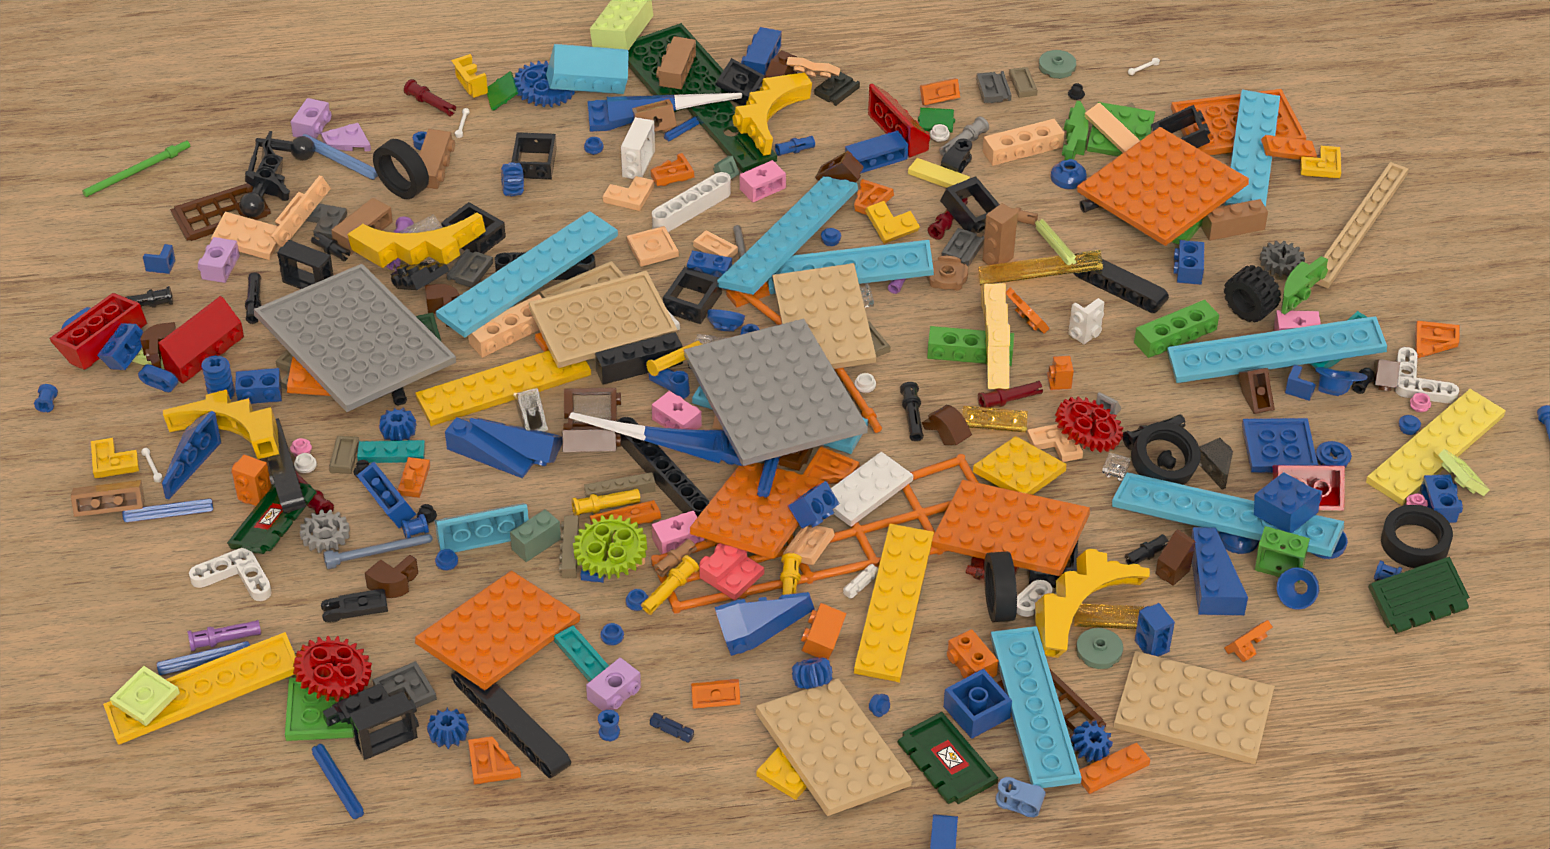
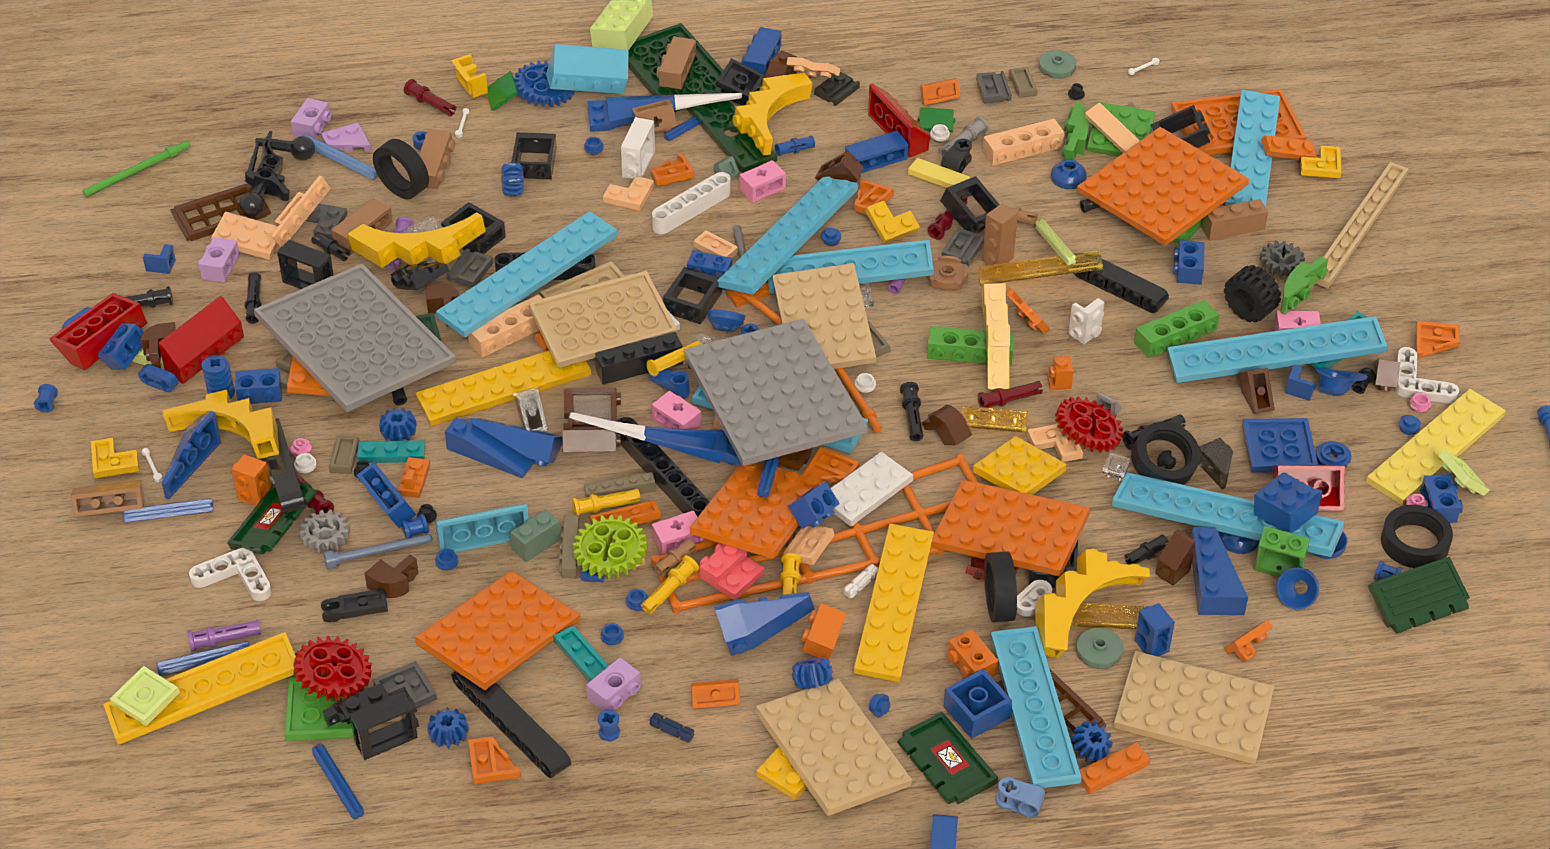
light nougat plate [627,226,679,267] -> none

